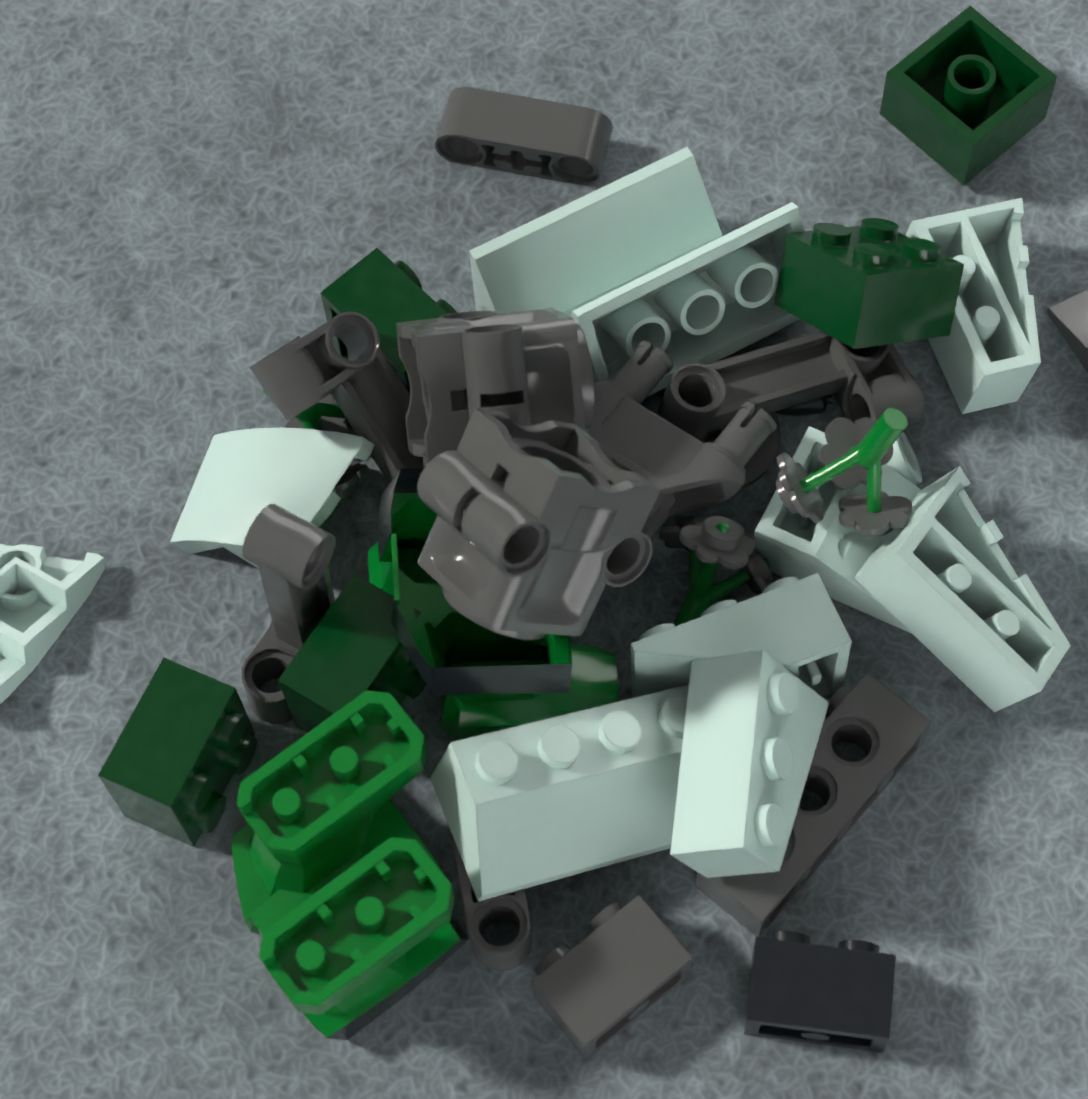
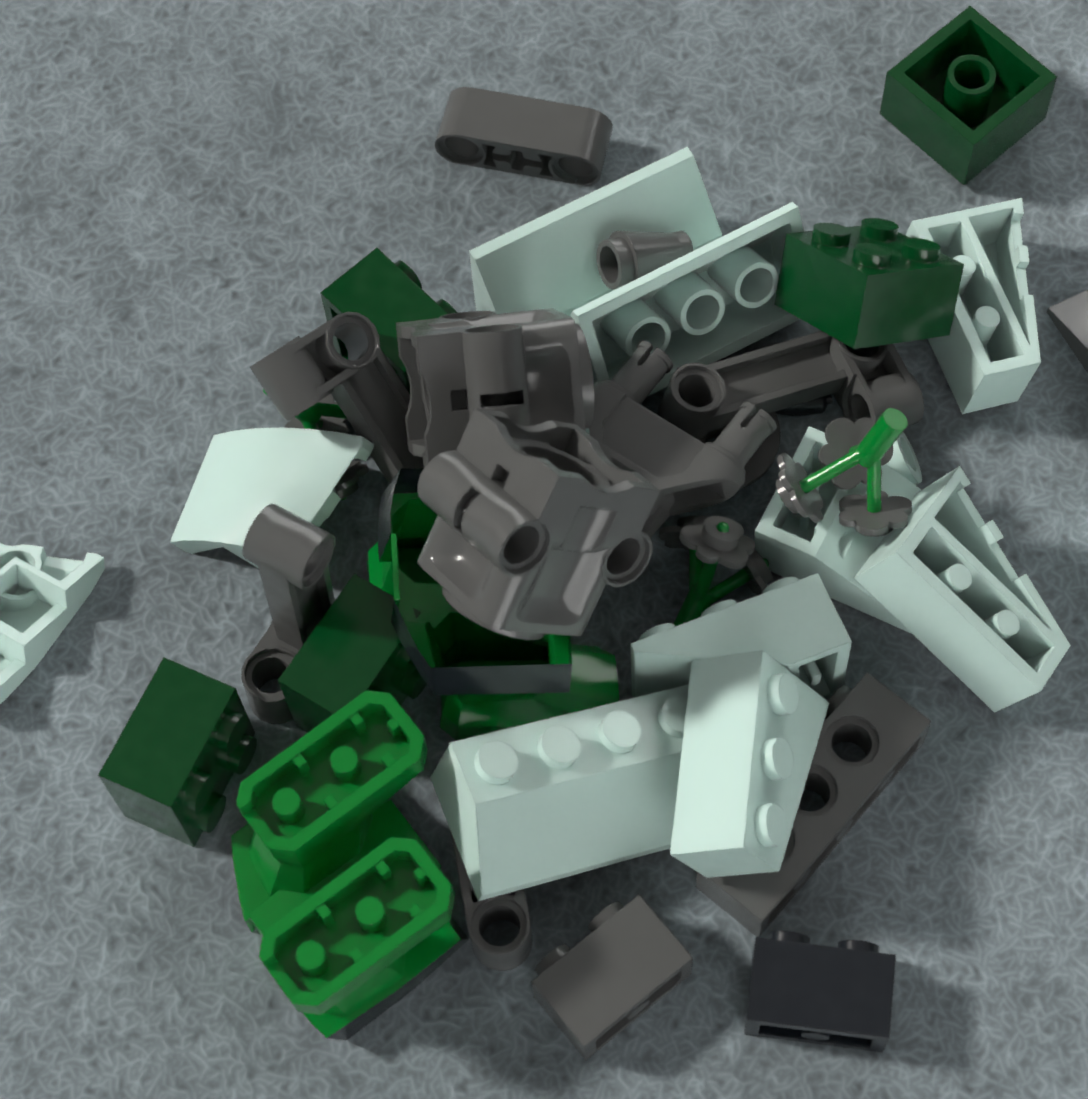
none -> dark grey cone [597,231,693,290]

